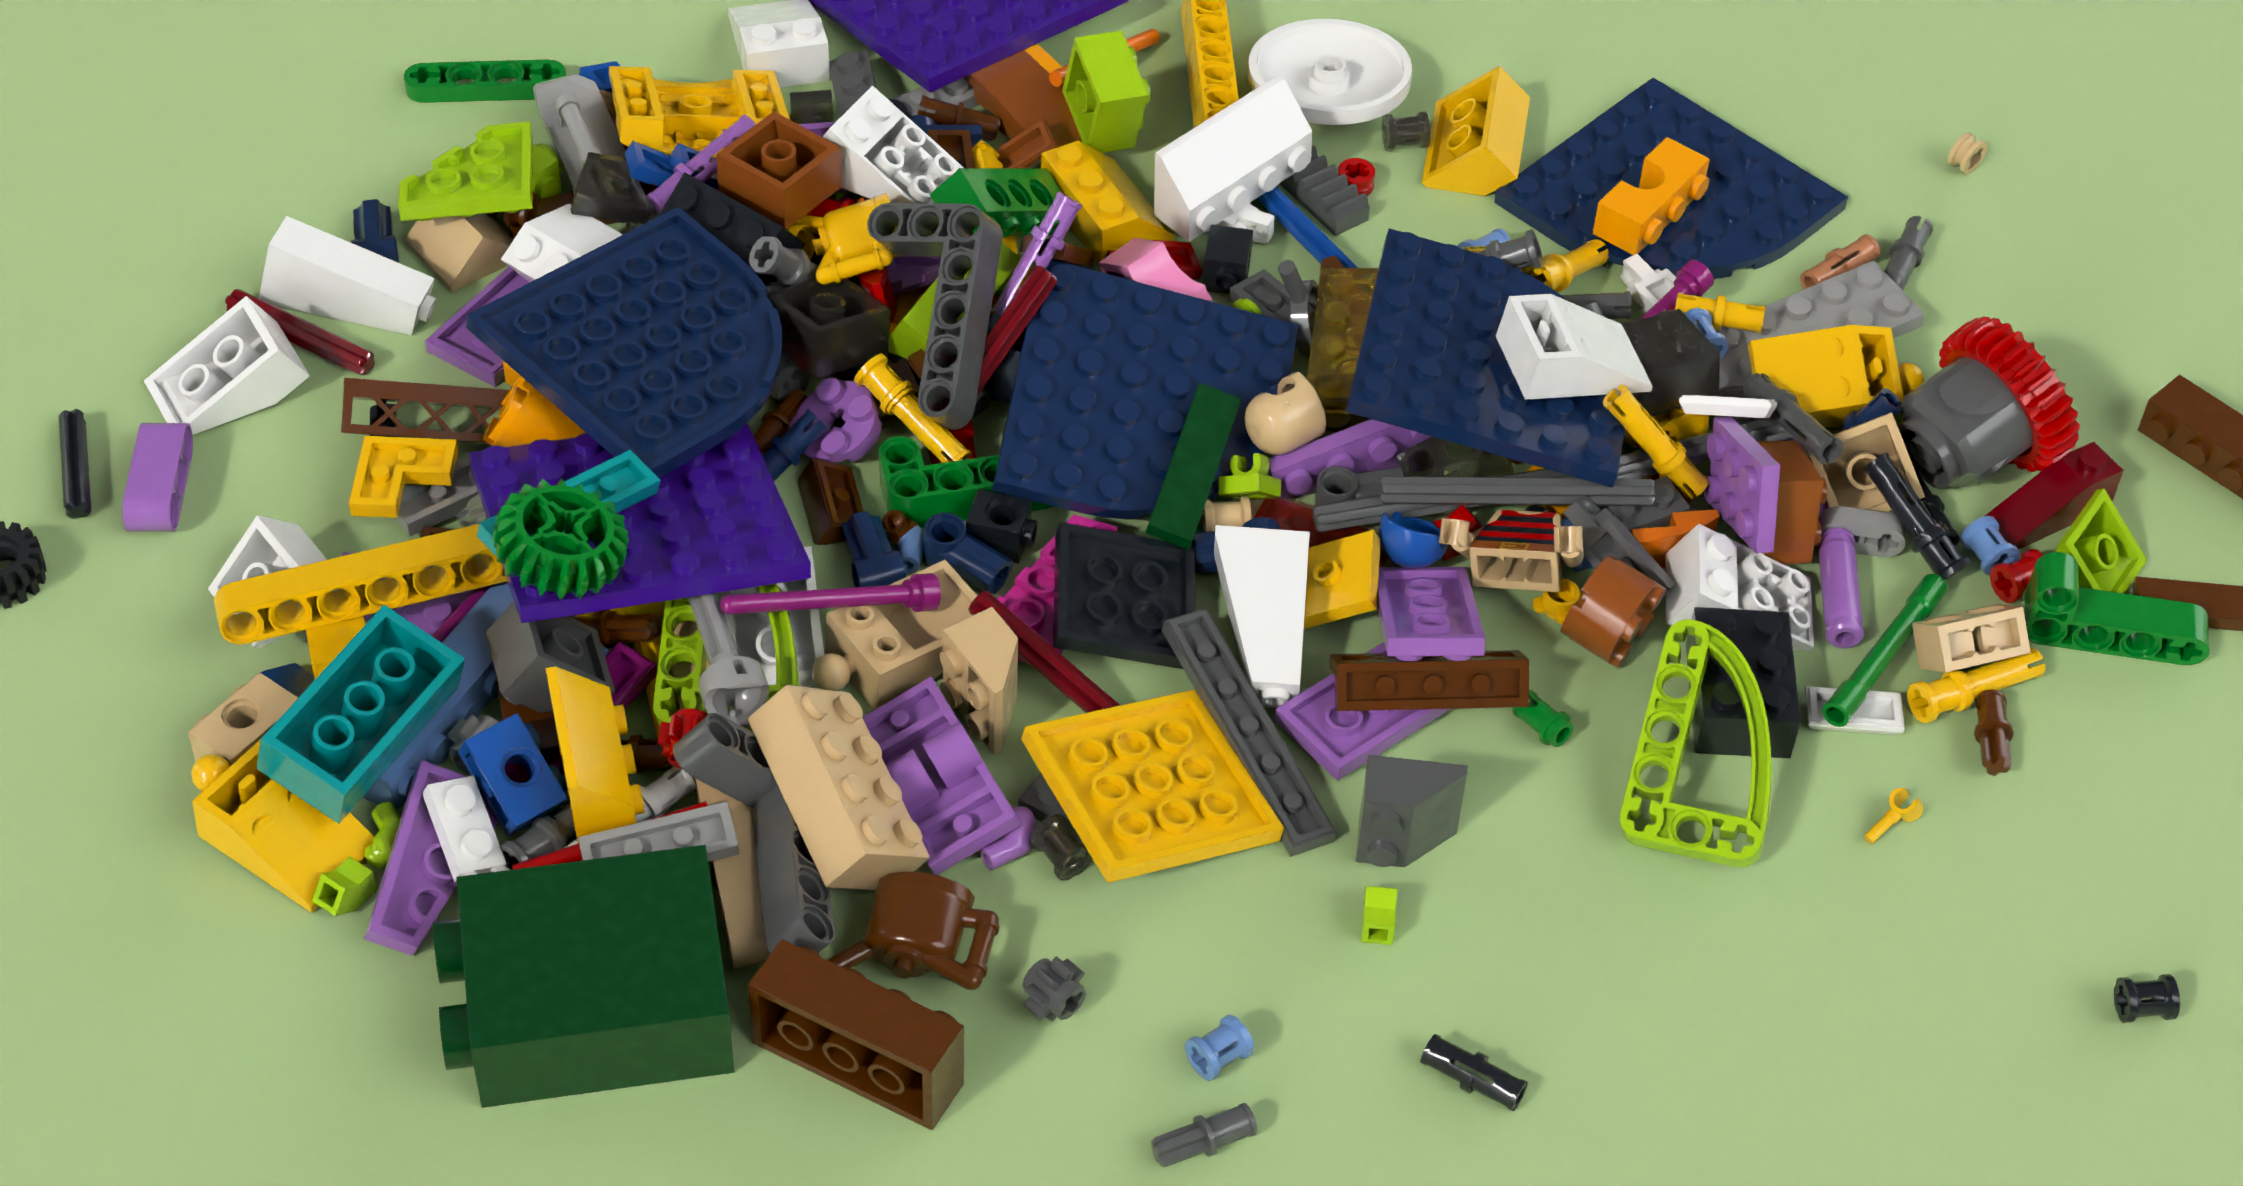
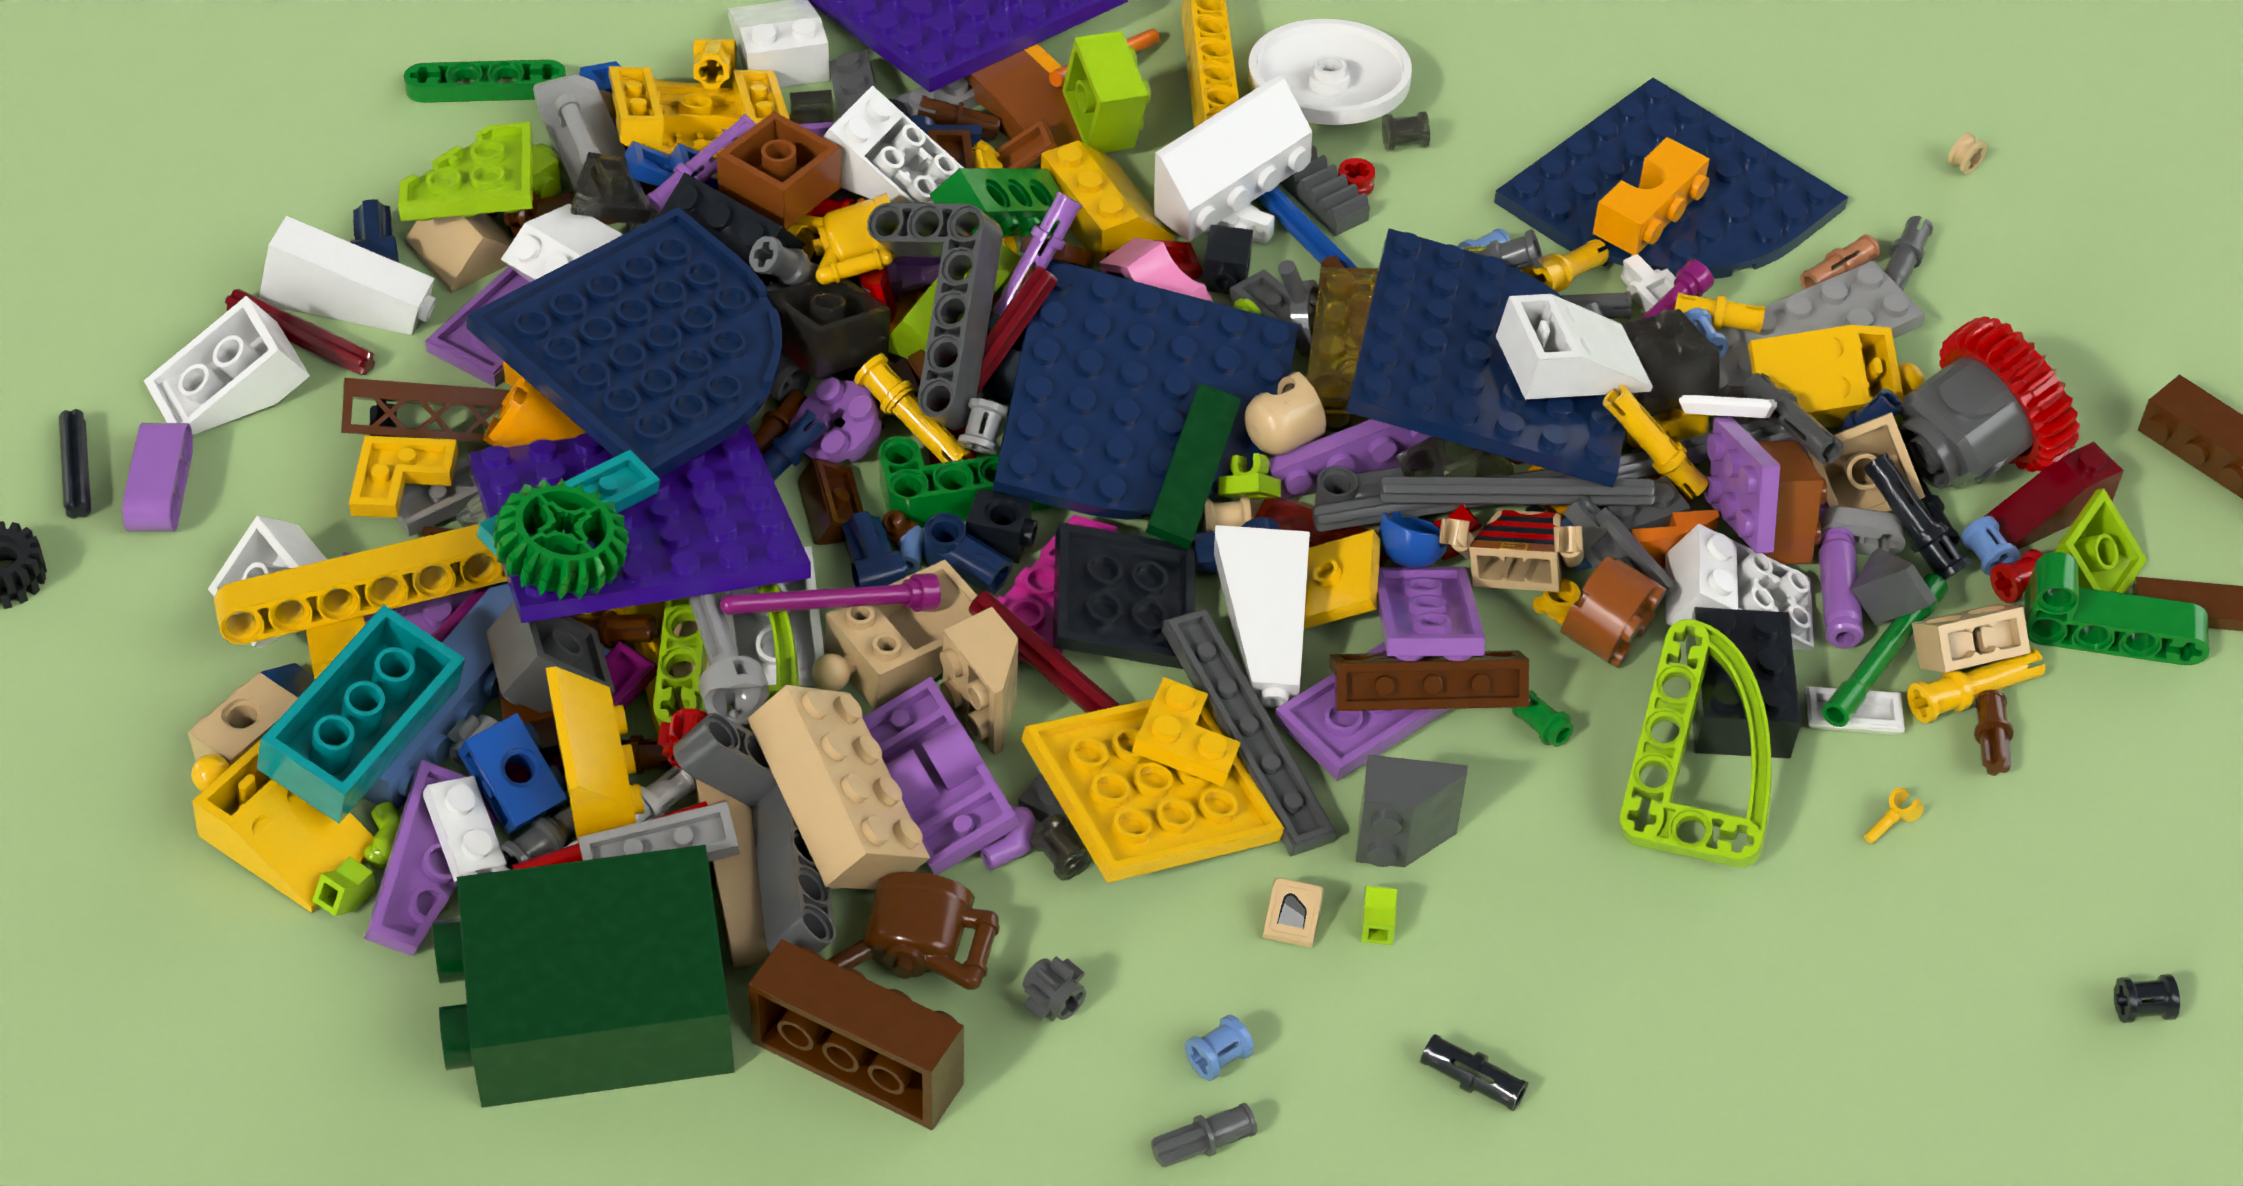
yellow slope [1421,66,1530,196] -> none
none -> yellow piece [693,39,737,90]
none -> light grey bush [957,398,1009,454]
none -> yellow plate [1132,677,1241,787]
none -> tan slope [1263,878,1324,948]
none -> dark grey slope [1851,548,1937,625]

